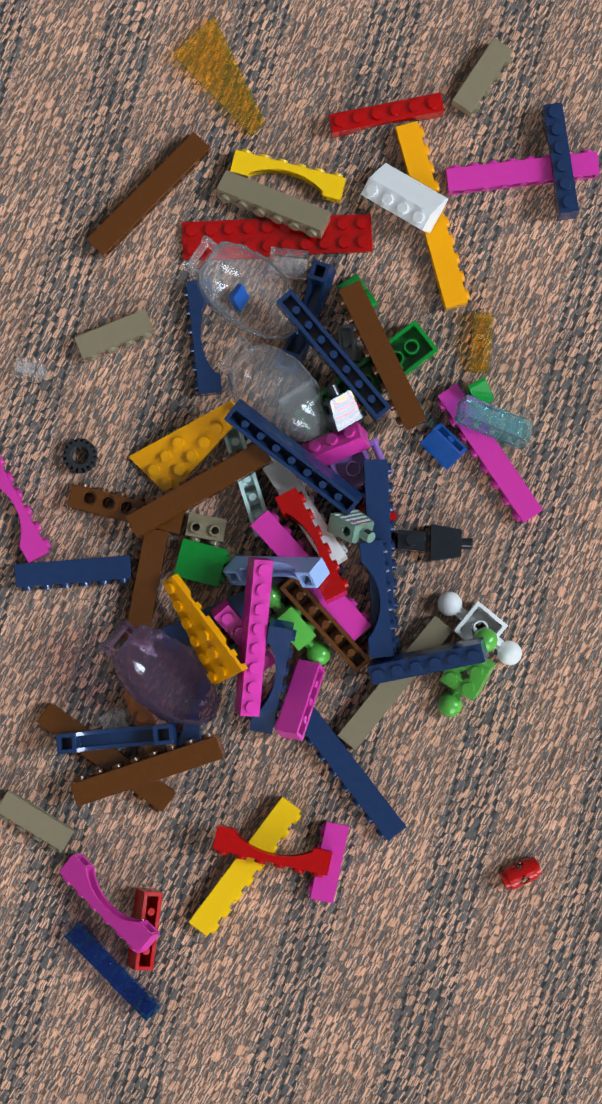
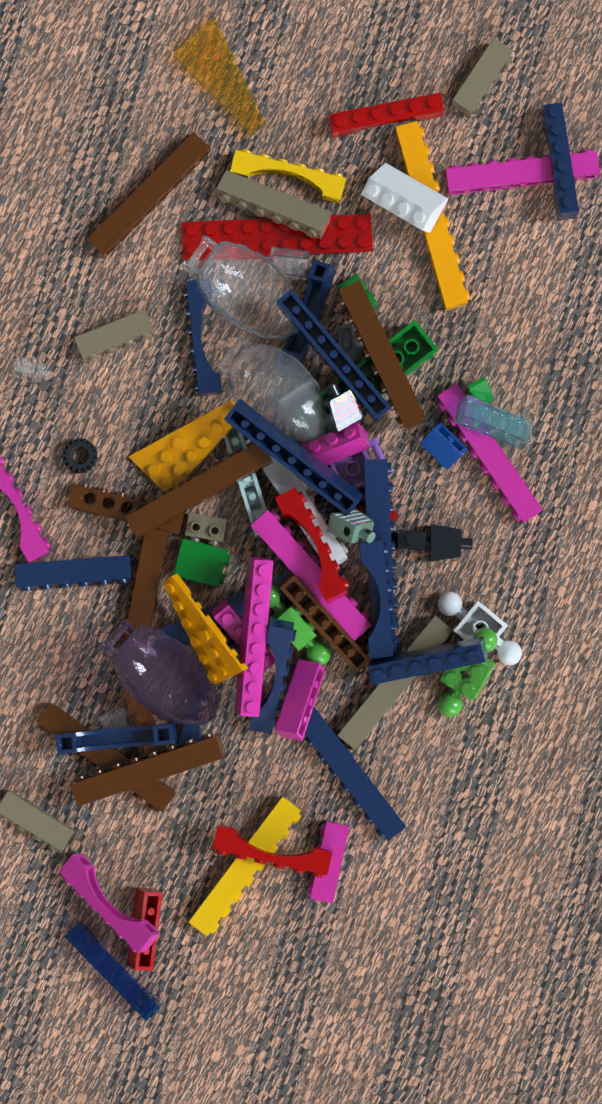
light blue arch [223,556,330,588] -> none
blue tile [228,284,250,311] -> none
clear yellow slope [469,311,494,373] -> none
red piece [499,857,542,890] -> none

